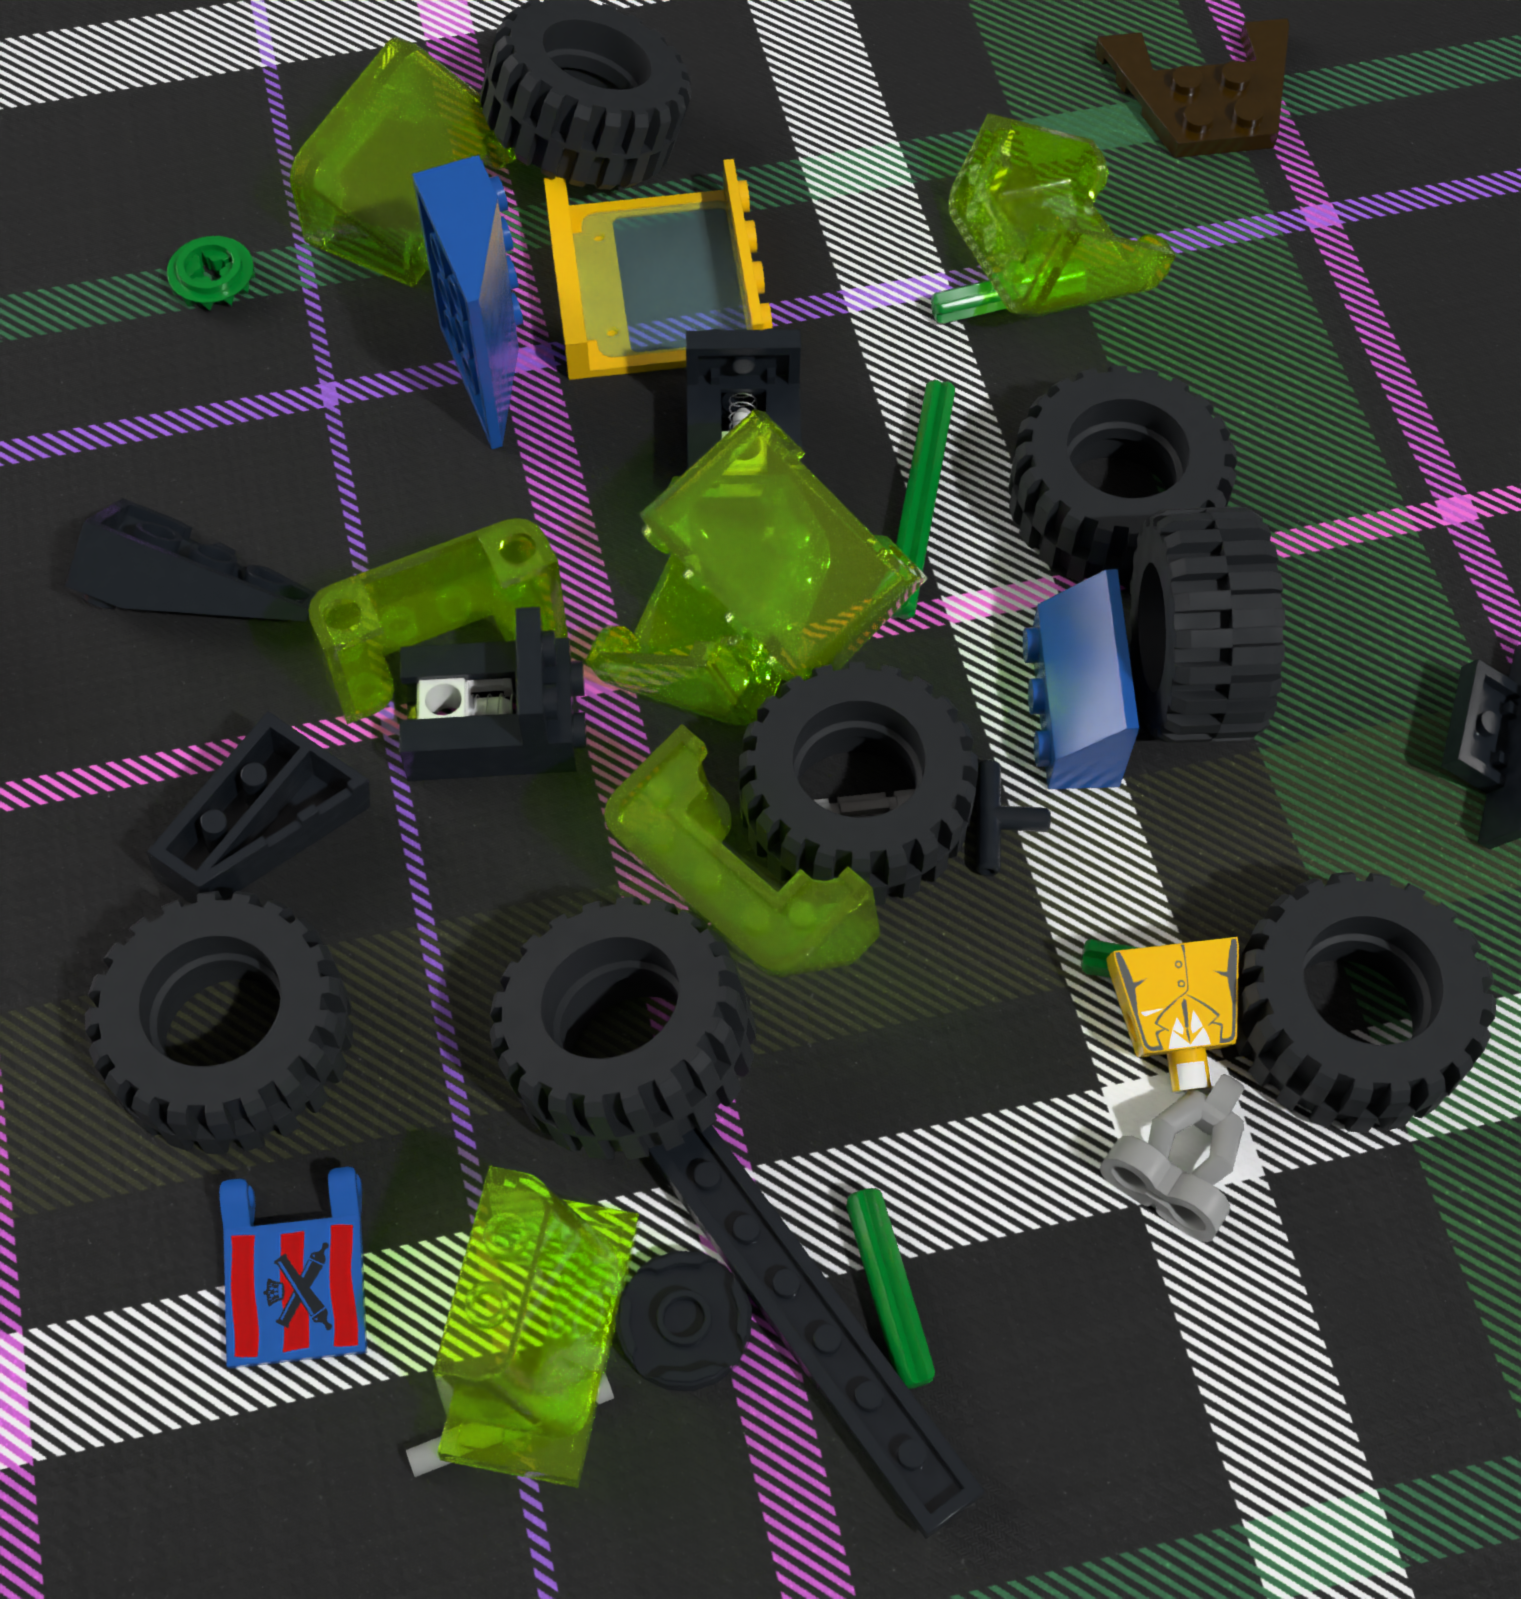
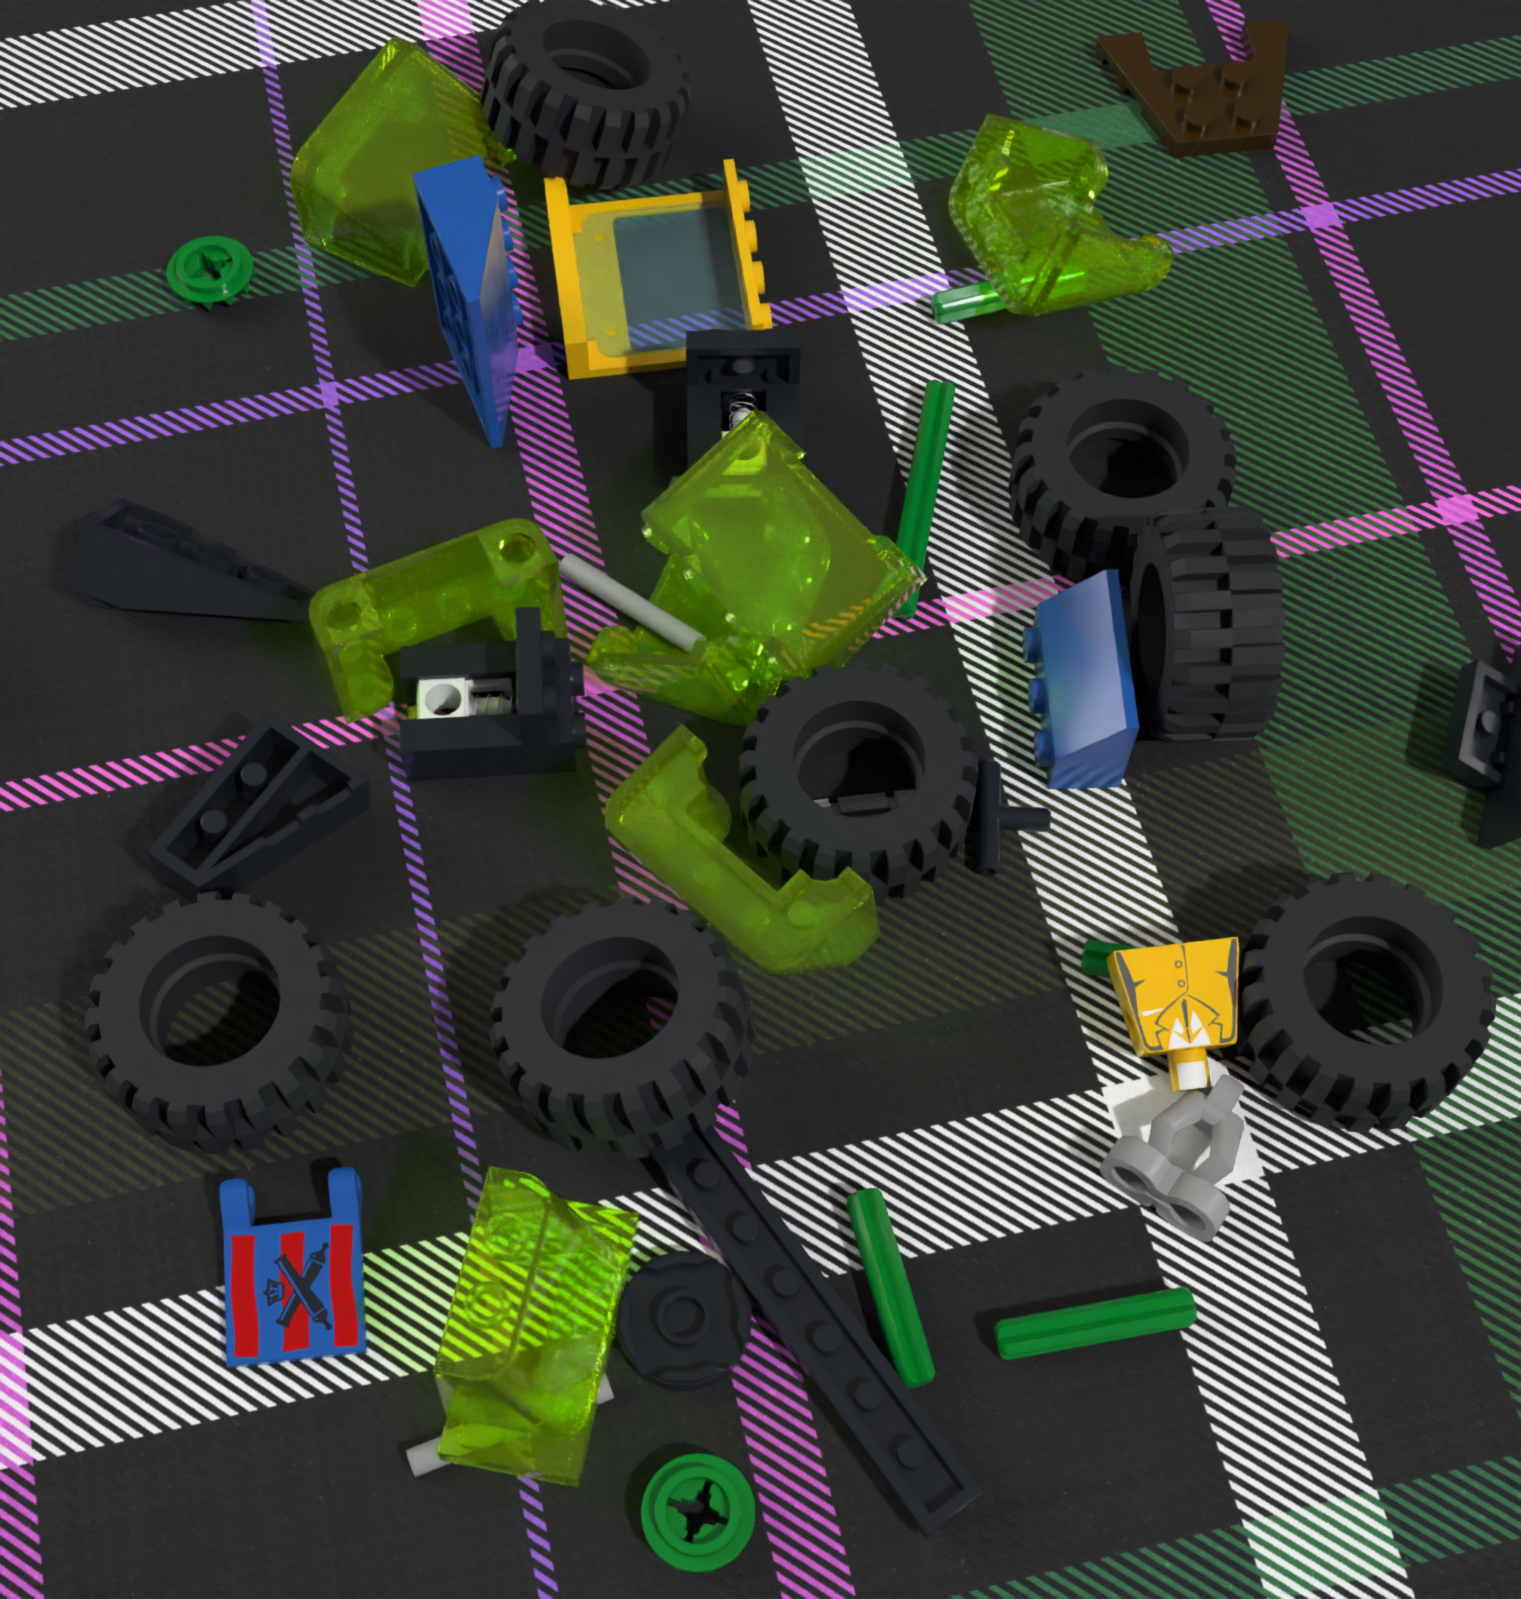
none -> light grey bar [559,553,707,656]
none -> green gear [641,1453,755,1574]
none -> green axle [995,1287,1197,1360]

